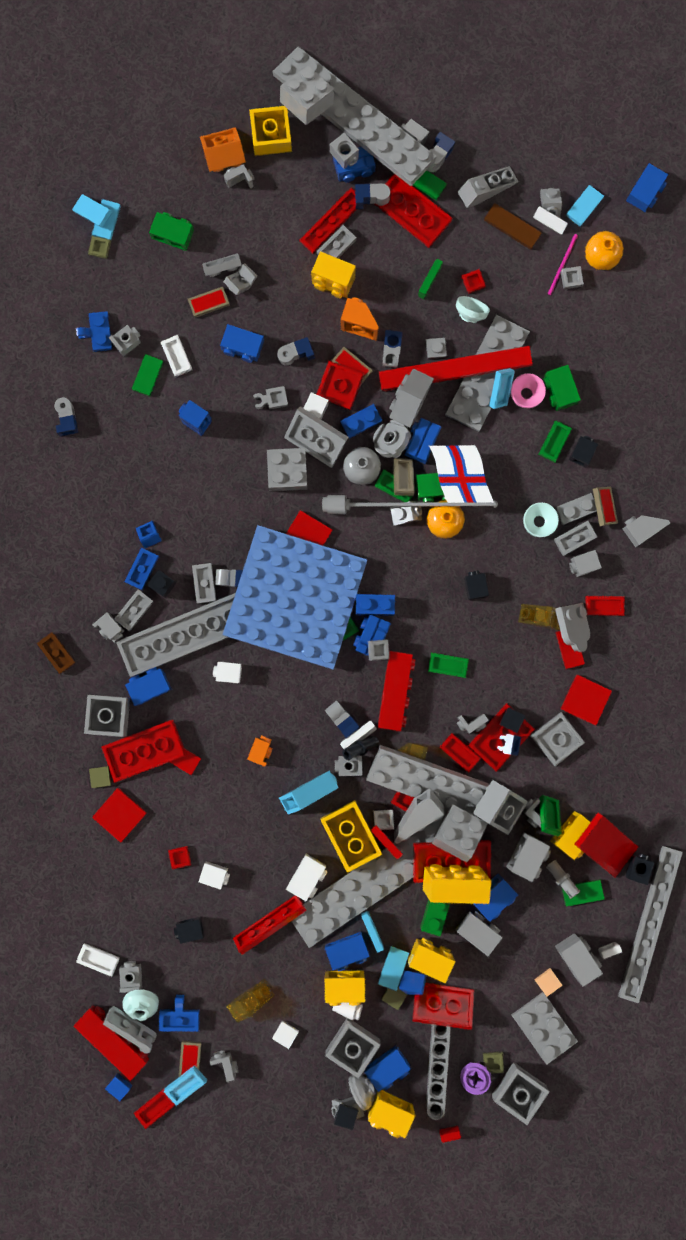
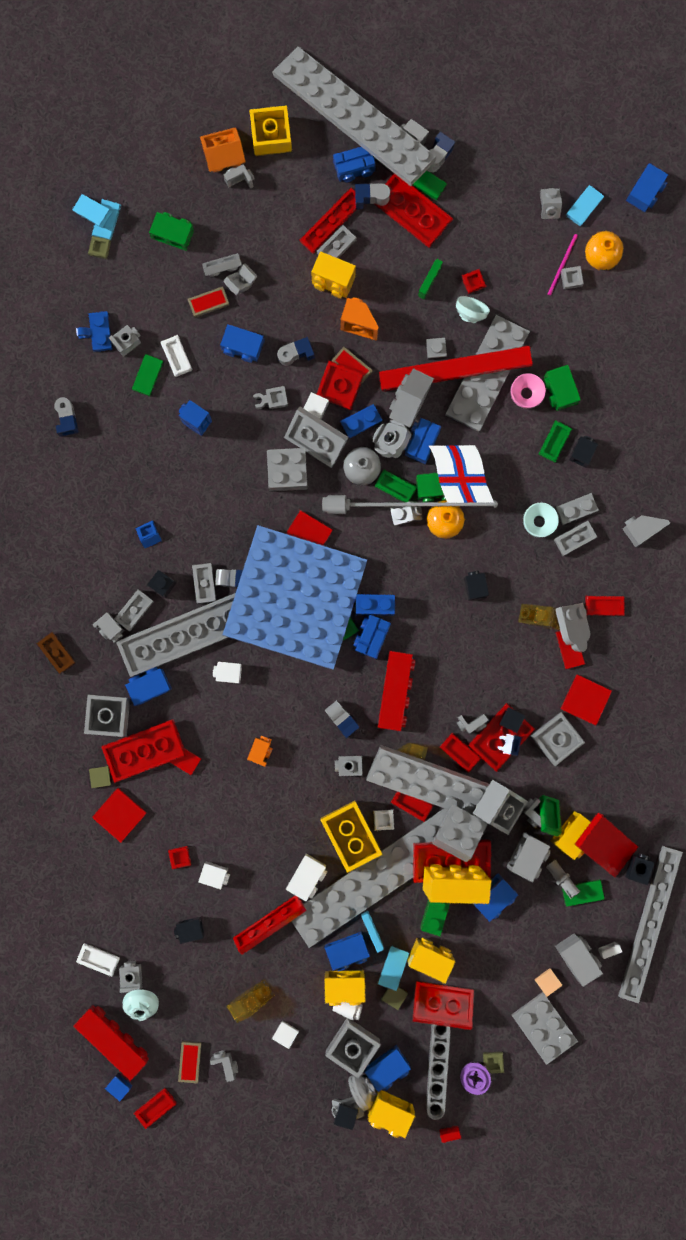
light grey plate [103,1006,157,1053] -> none
blue plate [124,548,159,591] -> none
blue plate [159,995,199,1031] -> none
medium azure tile [164,1065,207,1106] -> none
medium azure slope [279,771,339,815] -> none
light grey brick [280,66,334,125] -> none
light grey brick [330,133,359,169] -> none
white tile [340,721,377,749] -> none
black pin [342,736,379,761] -> none
light grey tile [368,639,389,661] -> none
red tile [371,825,403,859] -> none
leg [382,330,402,368] -> none
dark tan tile [393,458,414,496] -> none
light grey slope [394,789,444,845] -> none
blue slope [399,971,427,995] -> none
green tile [428,653,469,678] -> none
light grey brick [456,911,502,956] -> none
light grey slope [458,166,519,208] -> none
reddish brown tile [484,203,542,250] -> none
medium azure tile [489,368,515,409] -> none
light grey brick [492,1062,550,1125] -> none
white sticker [533,206,568,234] -> none
light grey brick [569,550,602,577] -> none
tile [593,487,618,526] -> none

